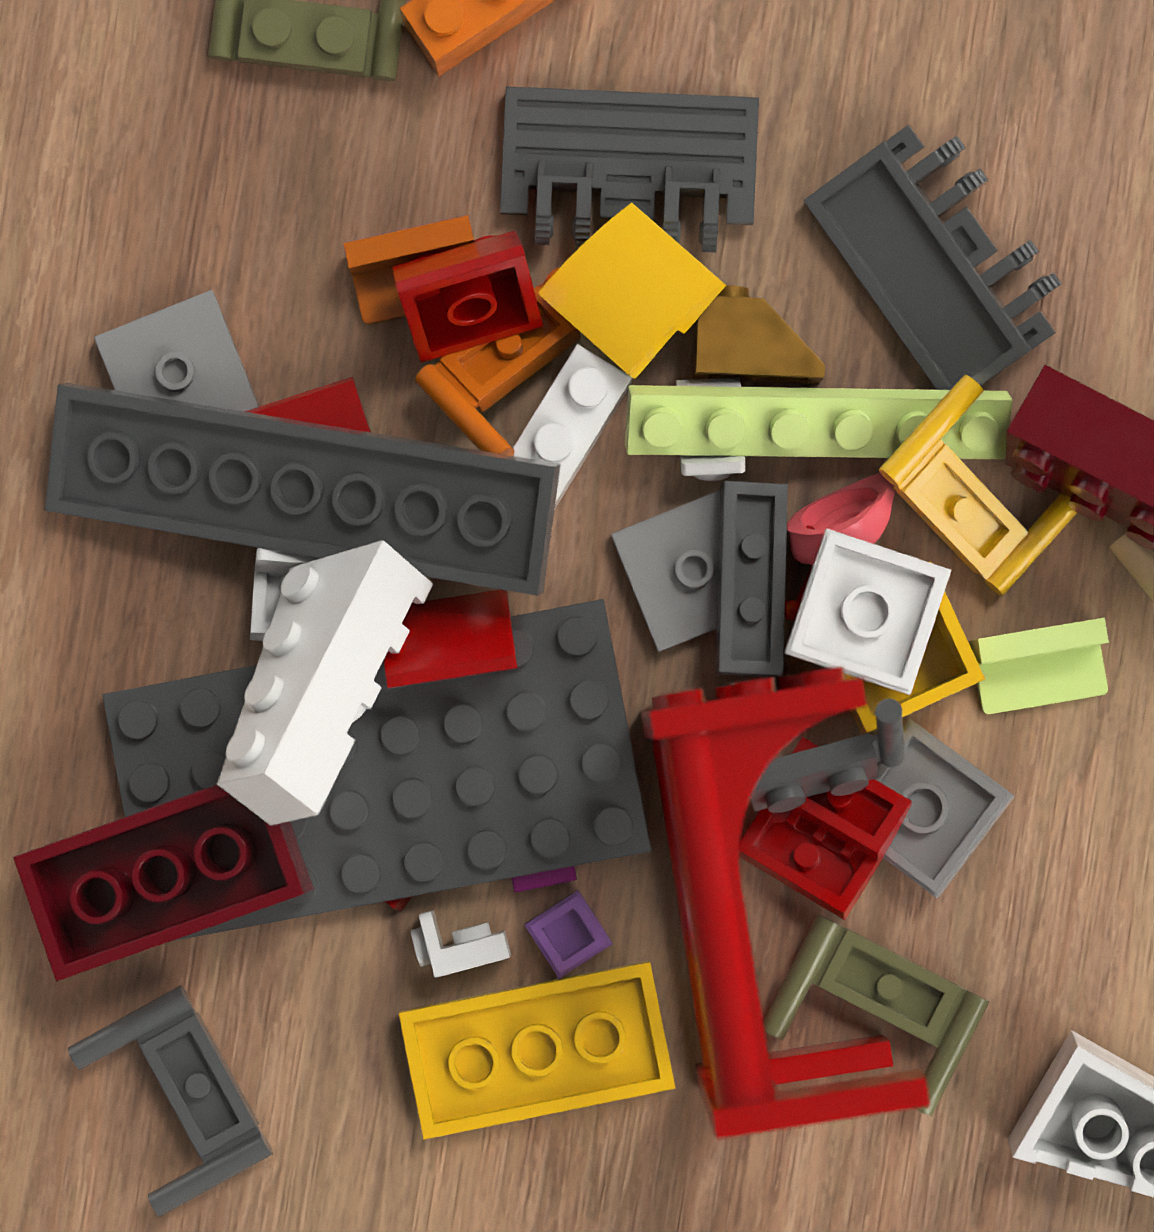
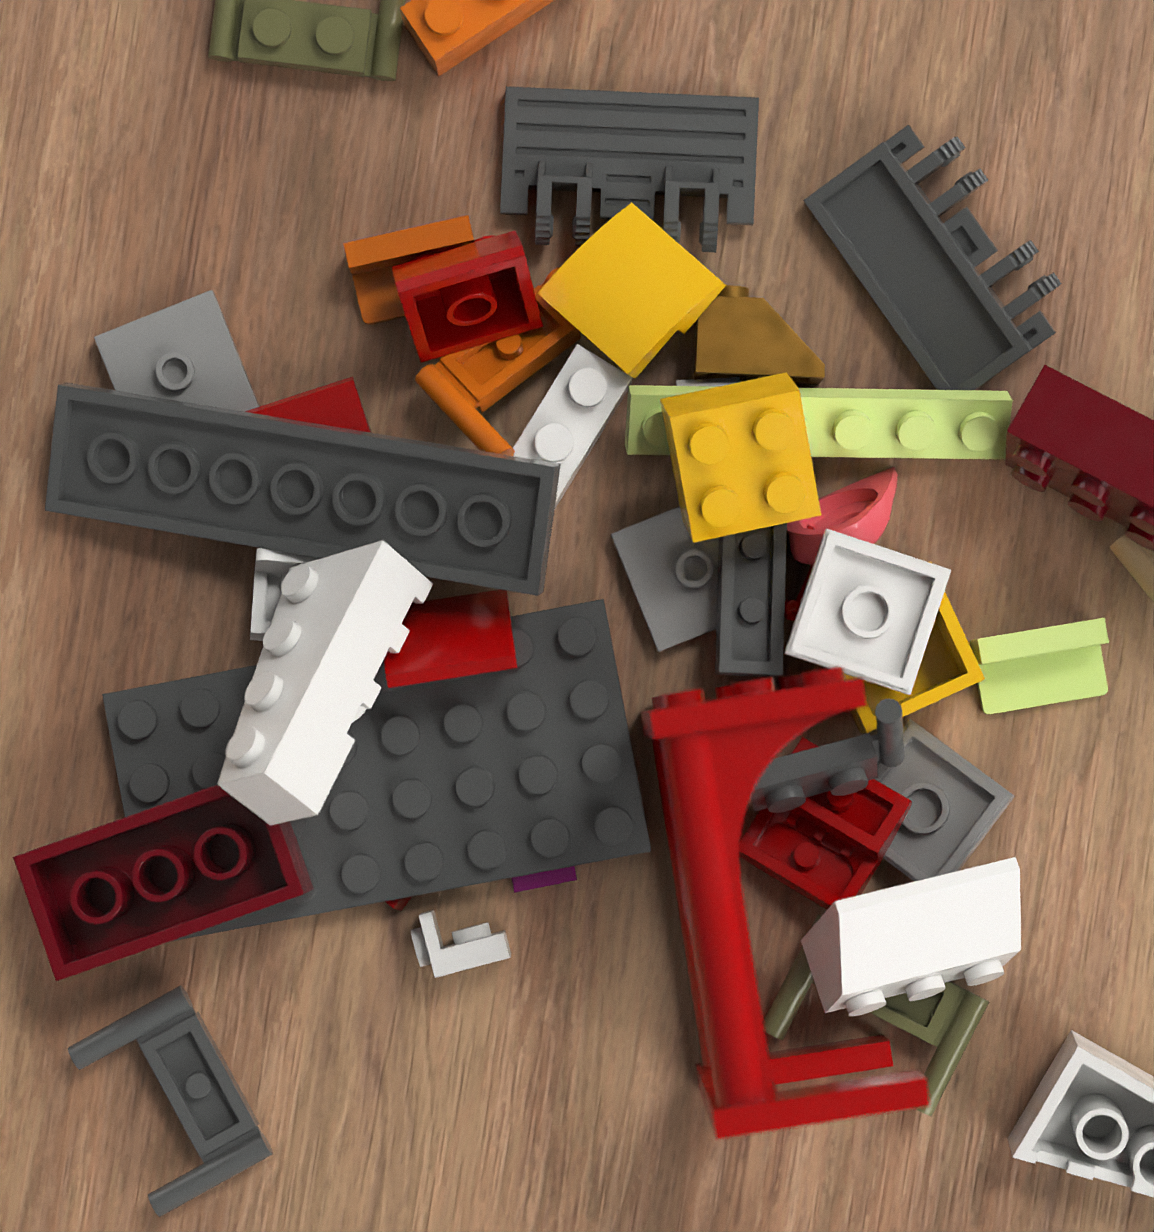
yellow plate [398,960,676,1140] -> none
medium lavender tile [525,890,613,978] -> none
yellow plate [879,374,1078,596] -> none
none -> yellow brick [660,372,821,543]
none -> white slope [801,857,1021,1016]

